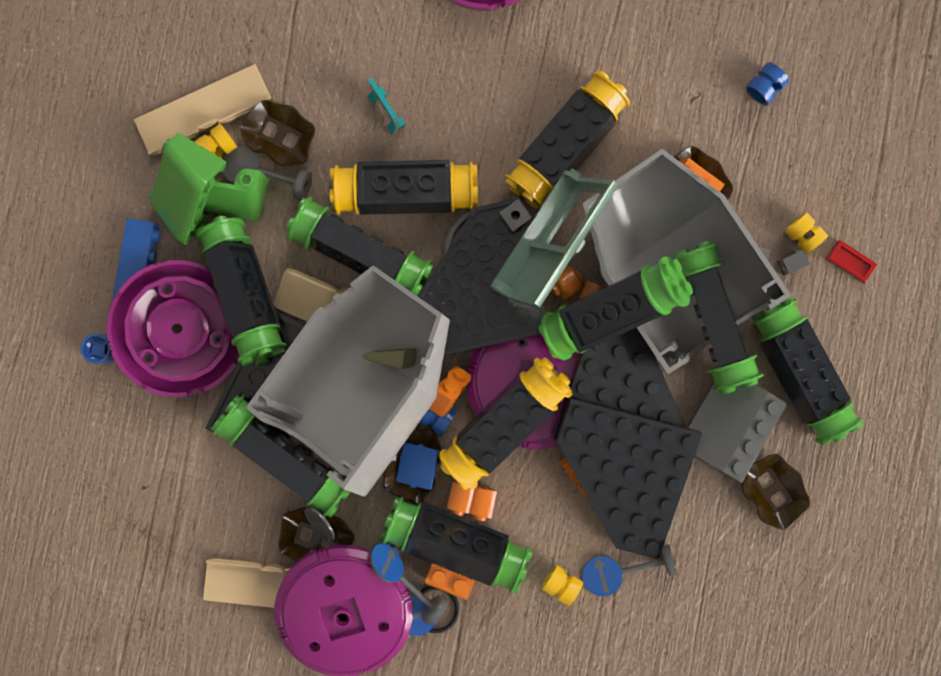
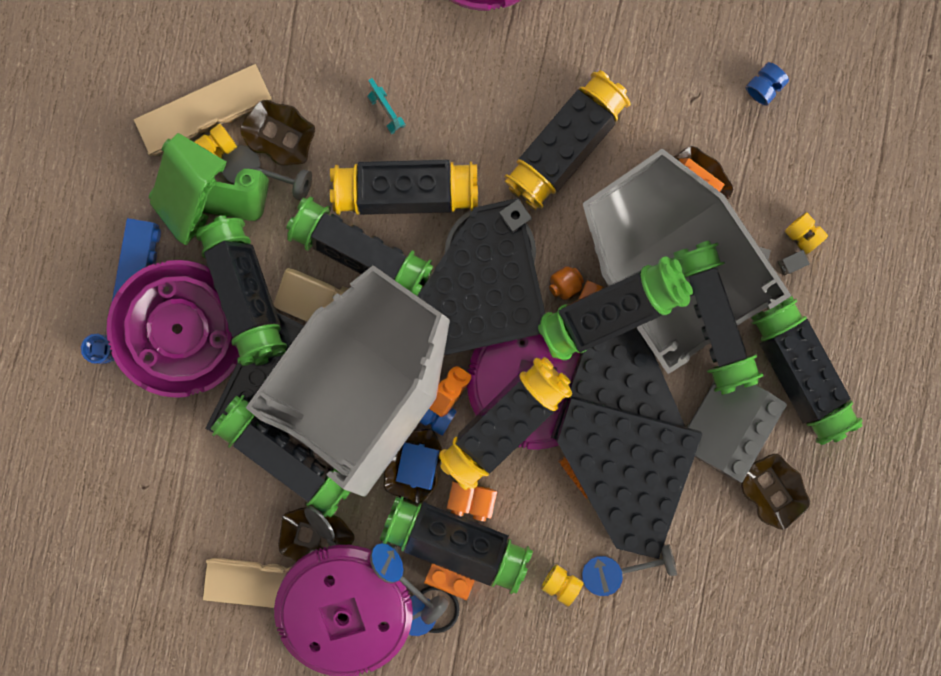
olive slope [363,348,416,369] -> none
sand green piece [490,169,618,308] -> none
red tile [825,240,877,283] -> none

